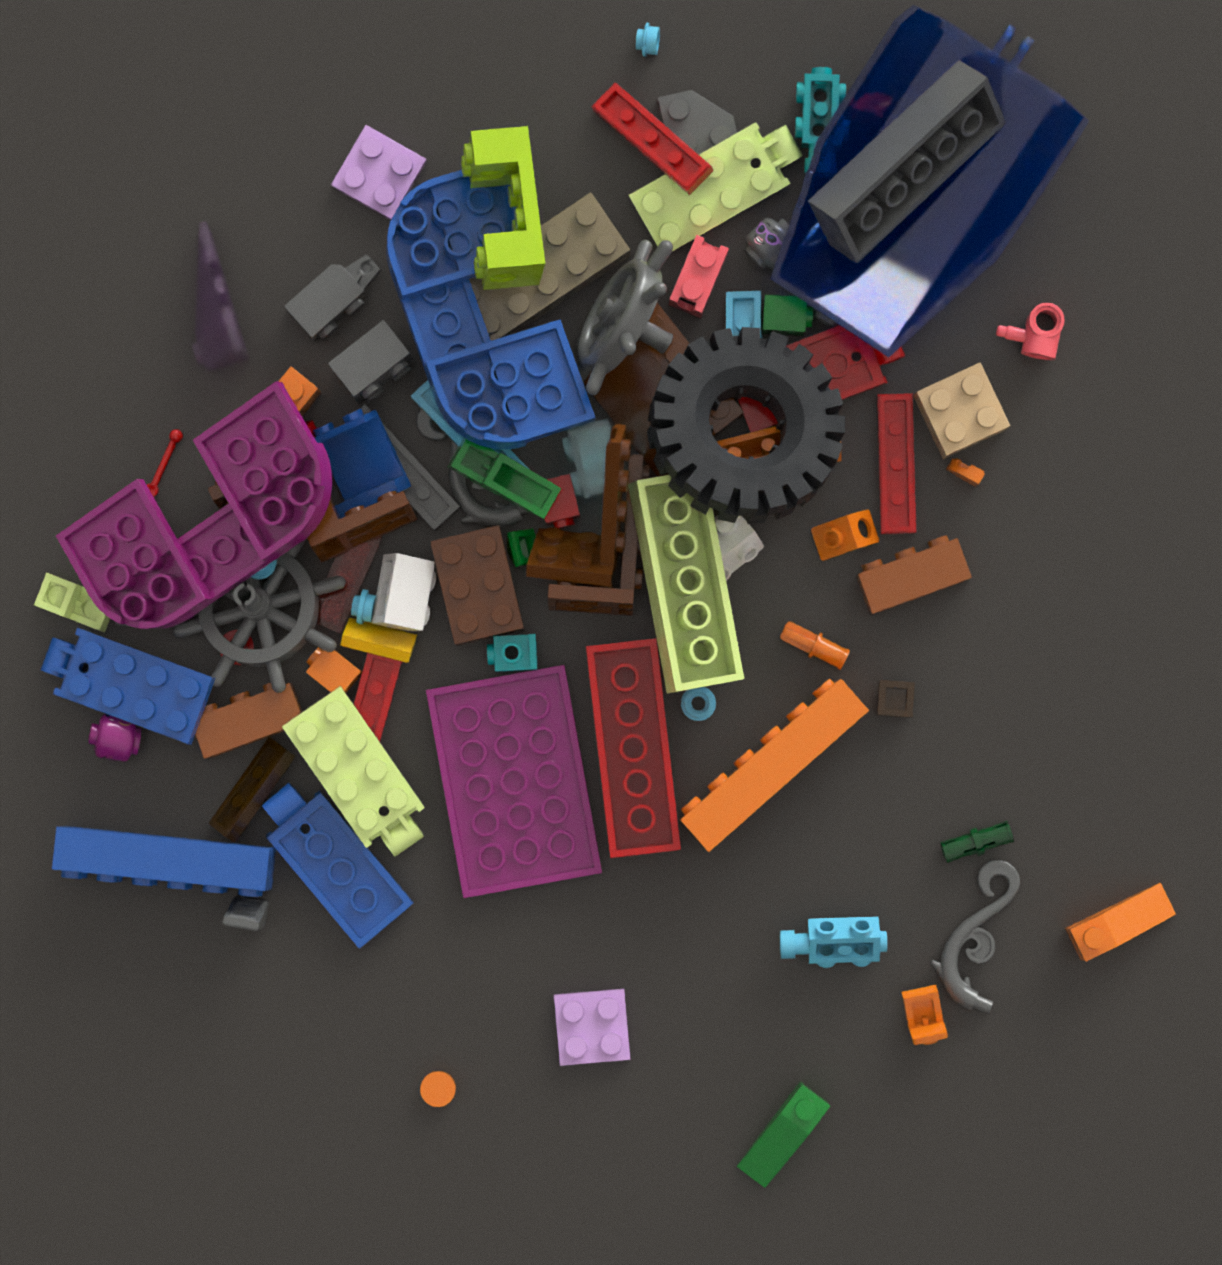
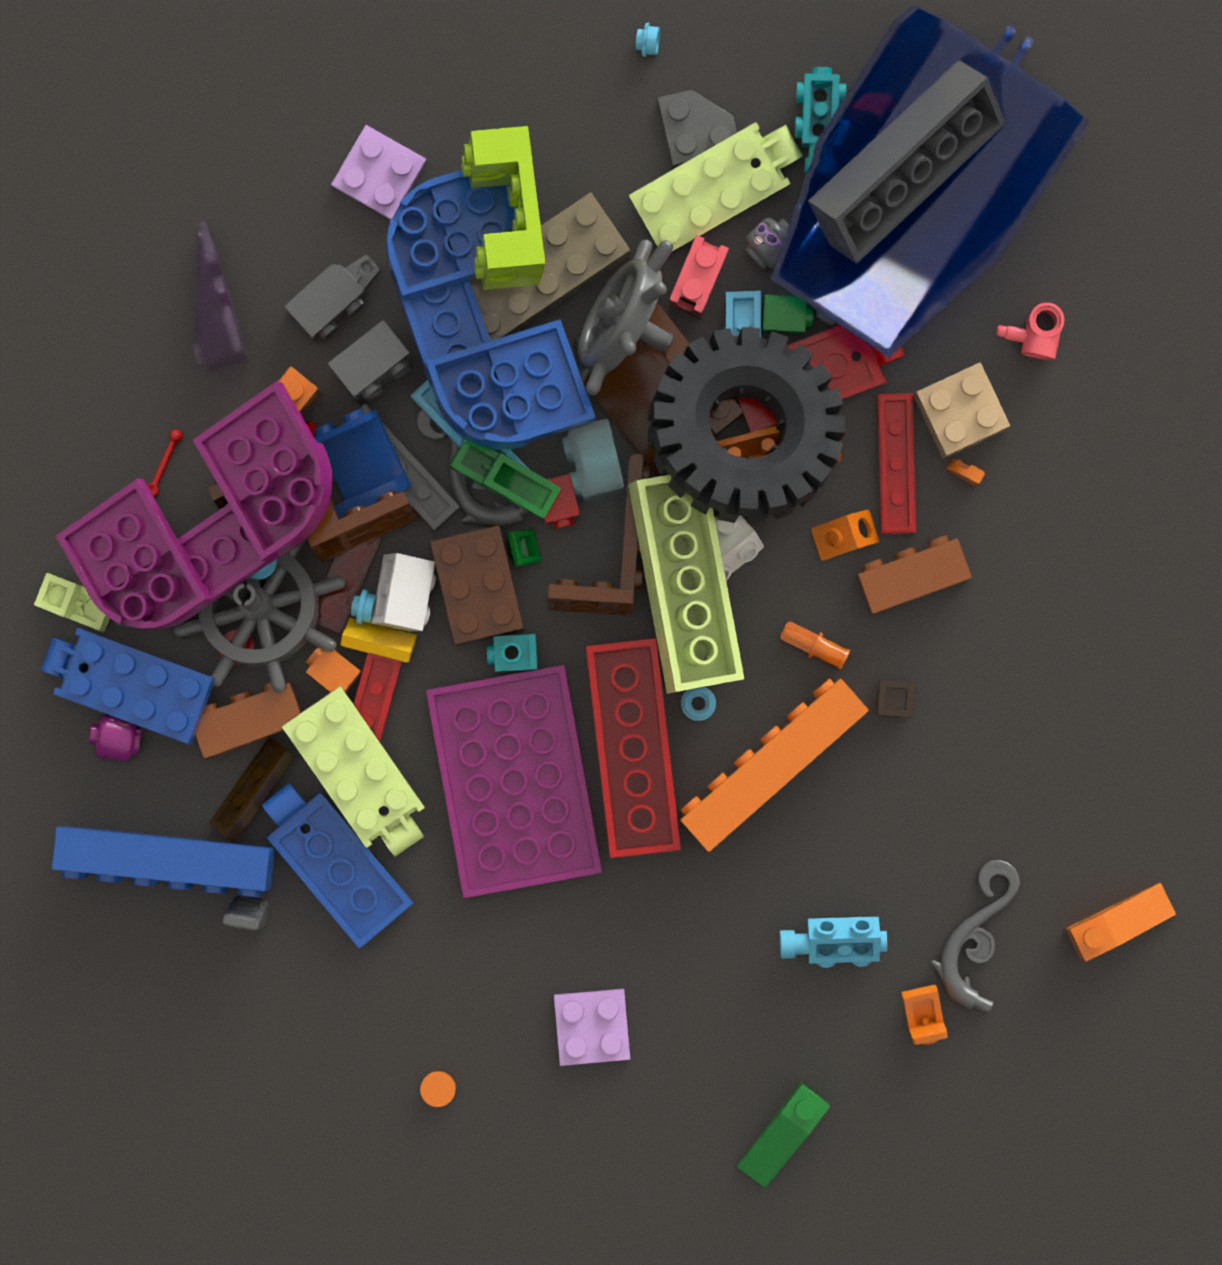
reddish brown bracket [526,424,631,587] -> none
red tile [591,82,714,196] -> none
dark green pin [940,821,1014,863] -> none

